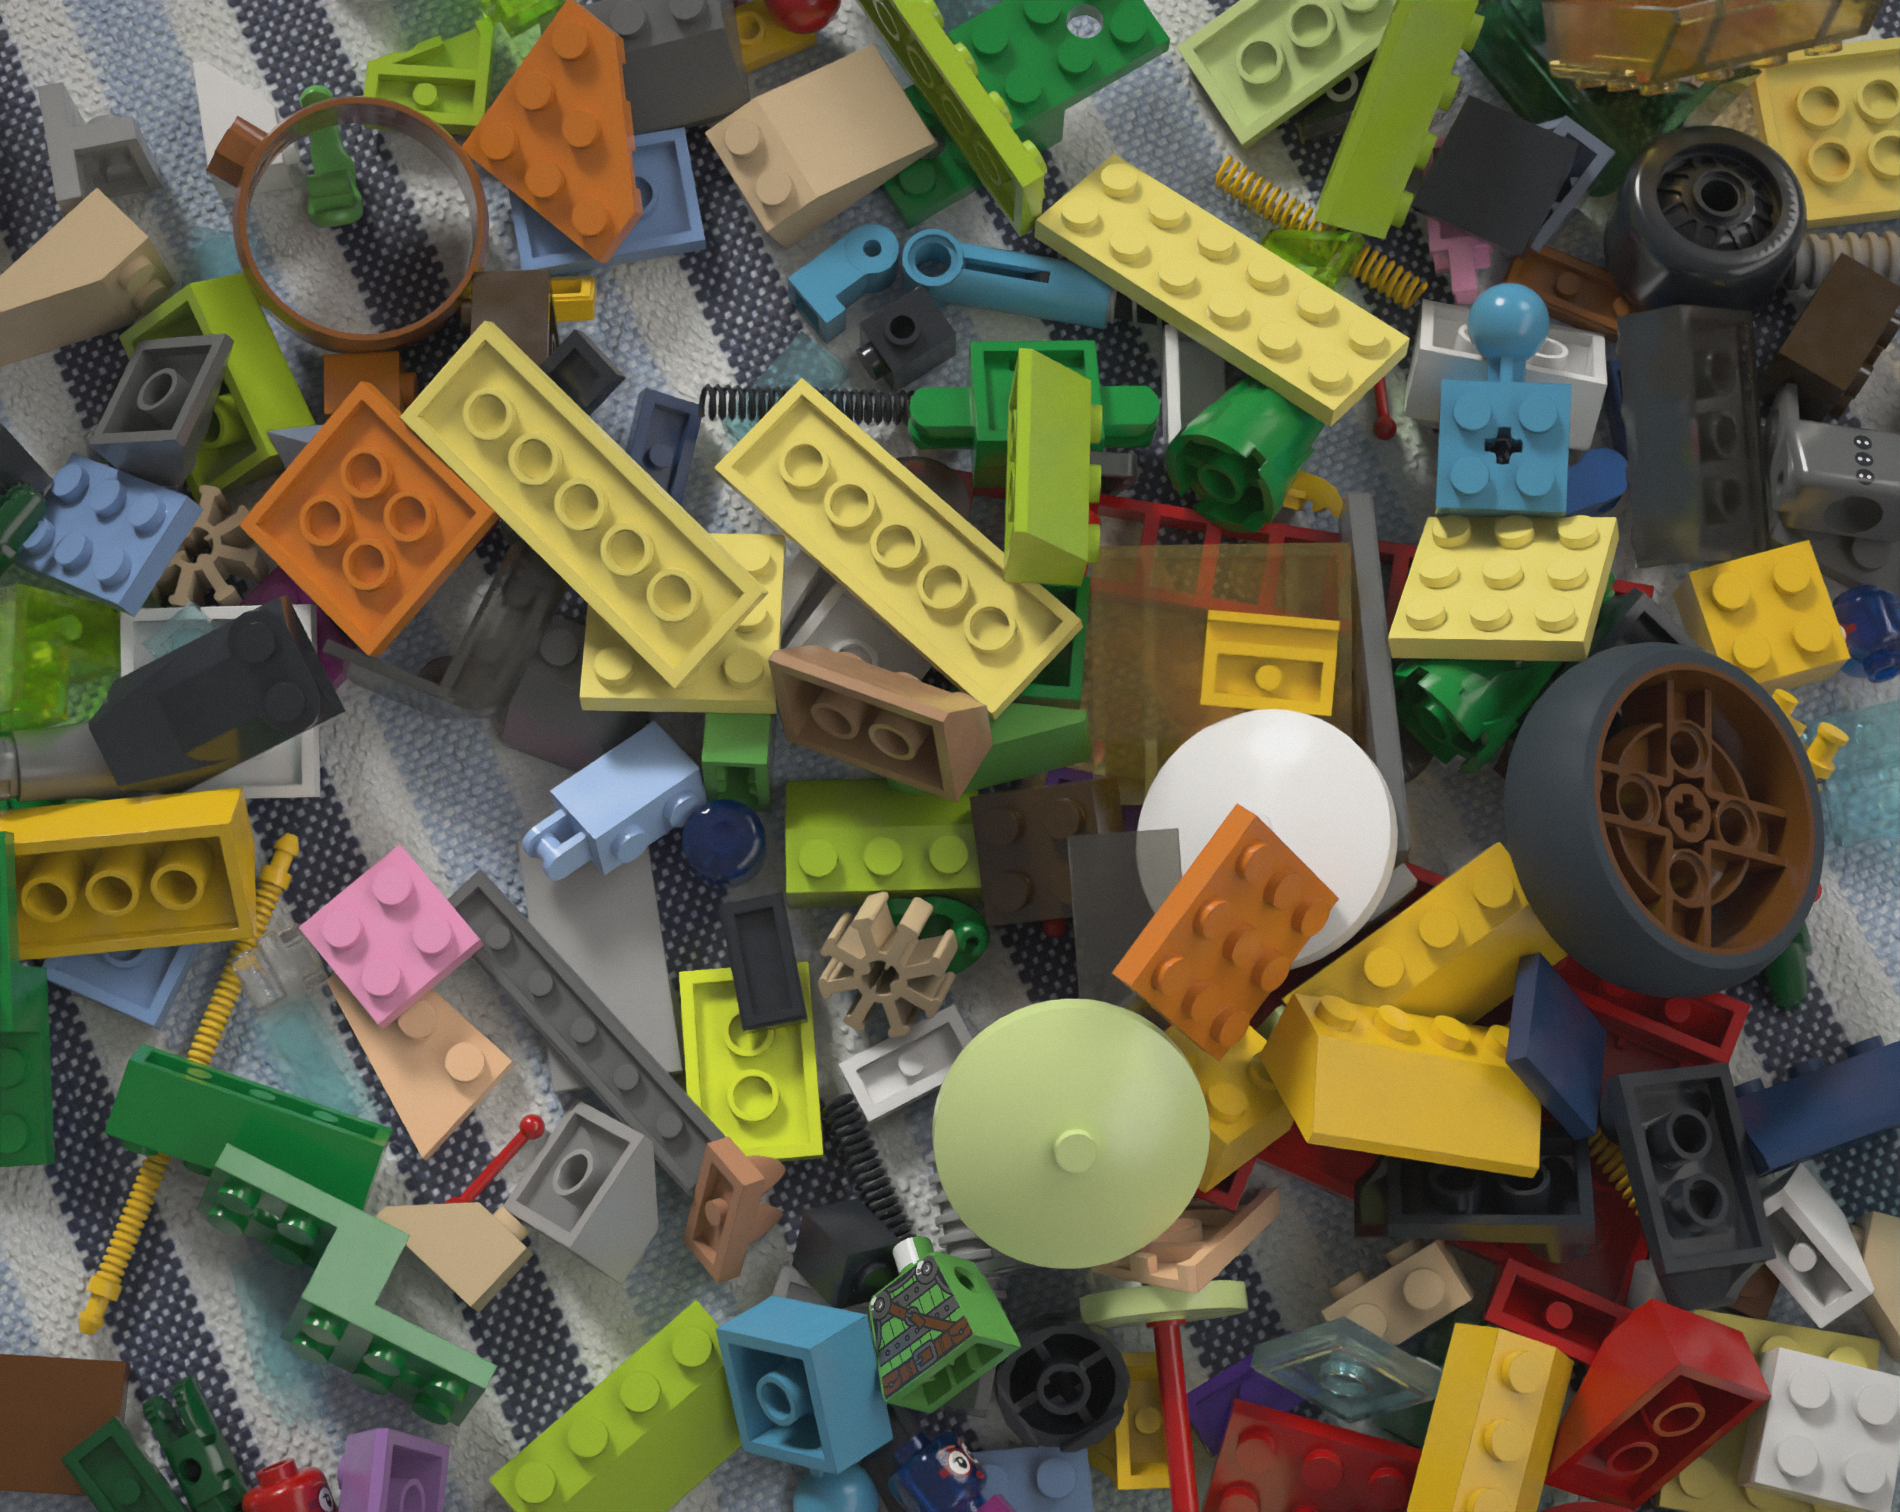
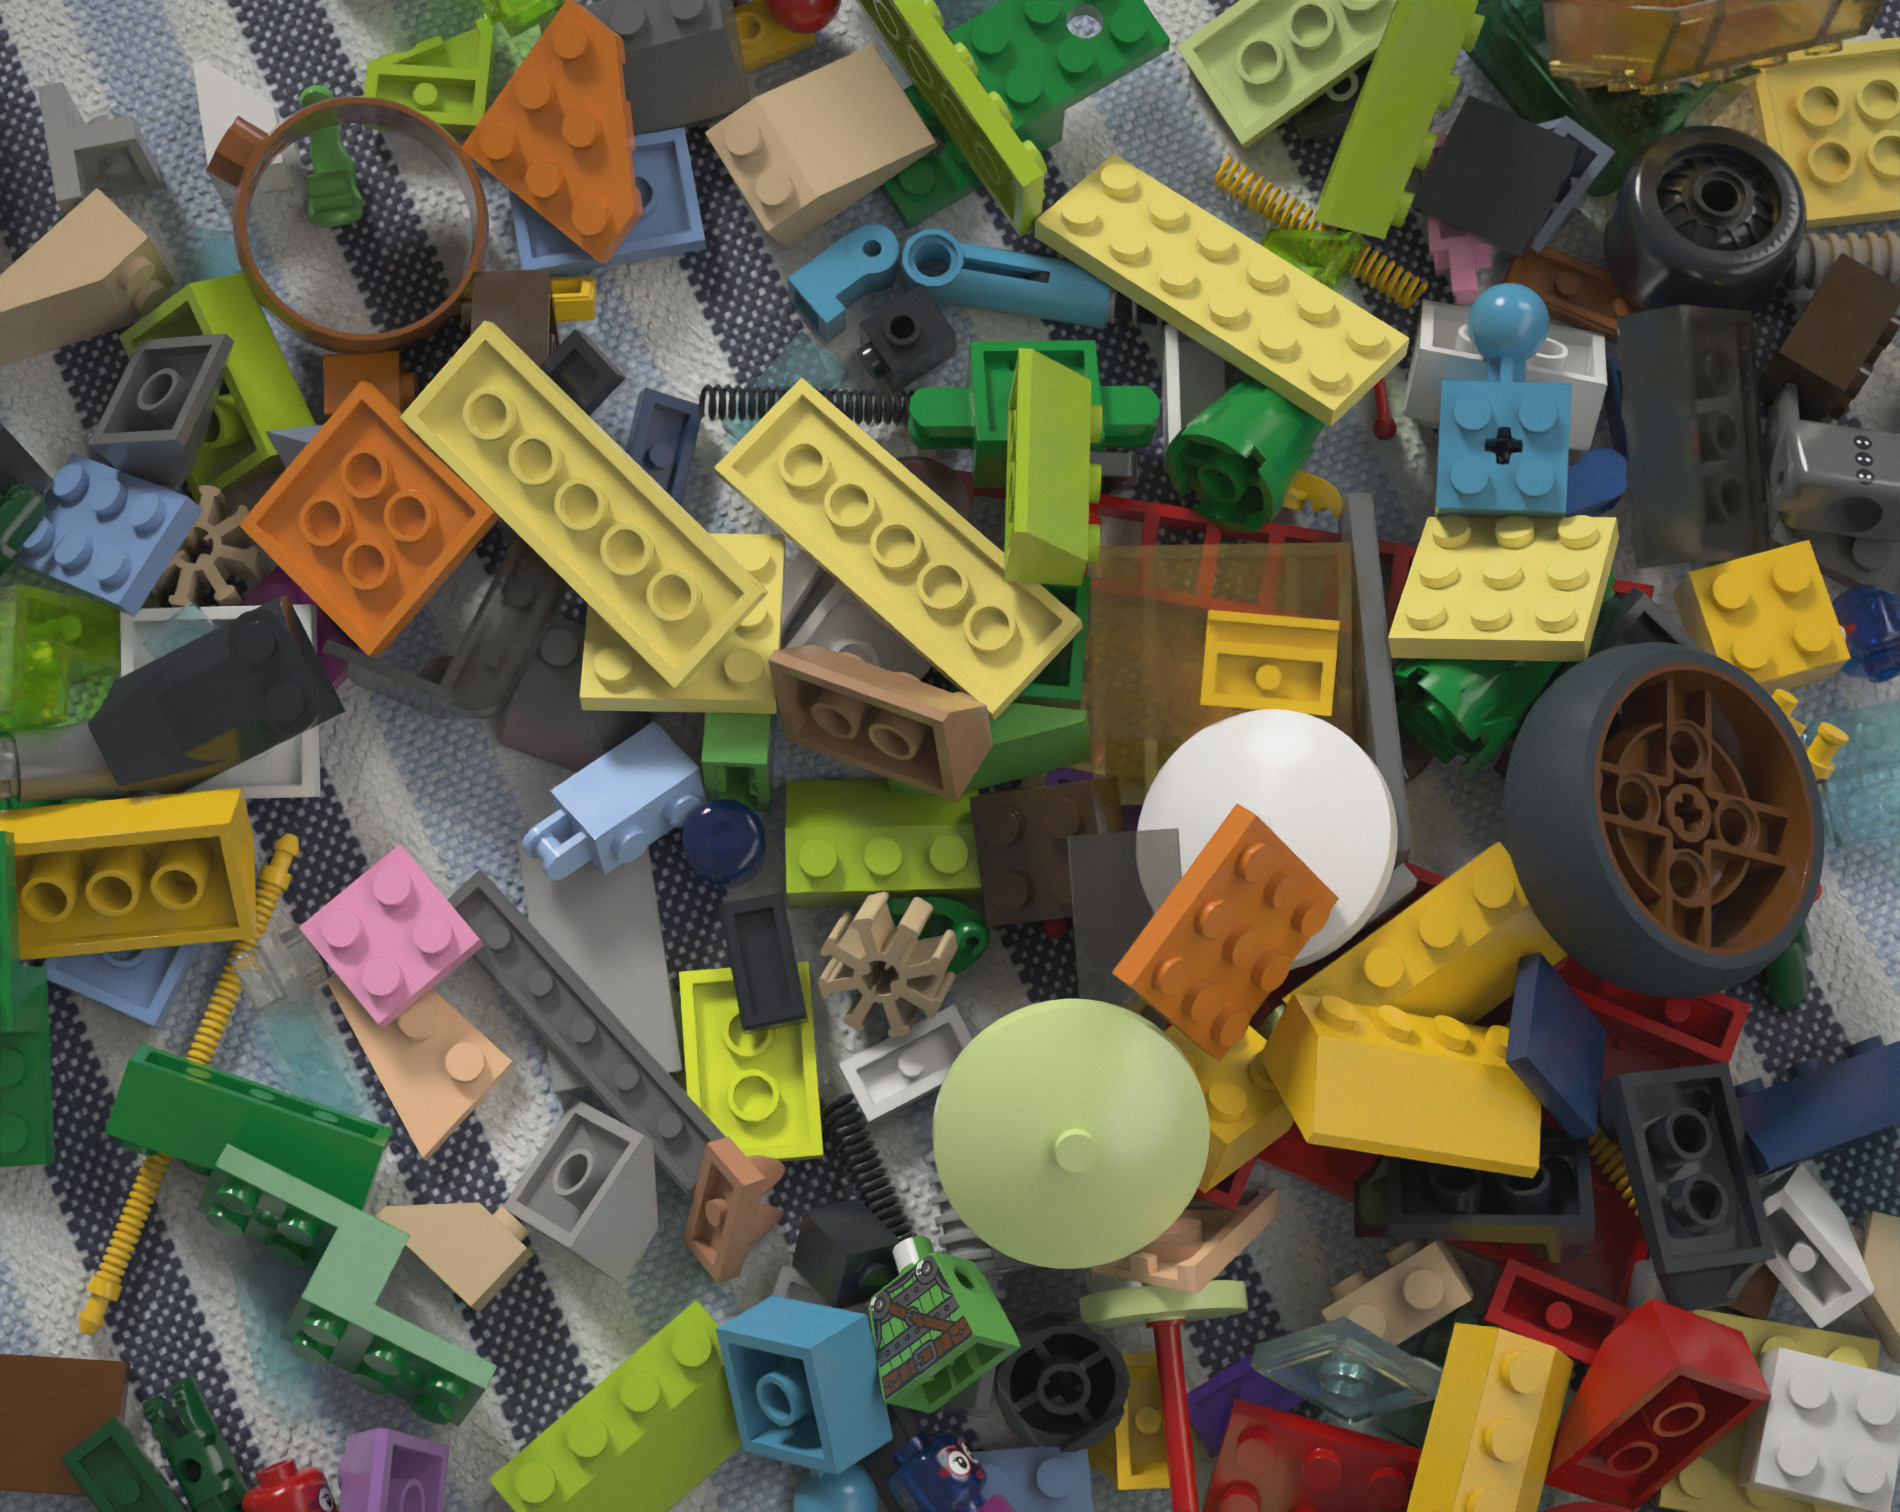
red hinge [445,1114,545,1204] -> none

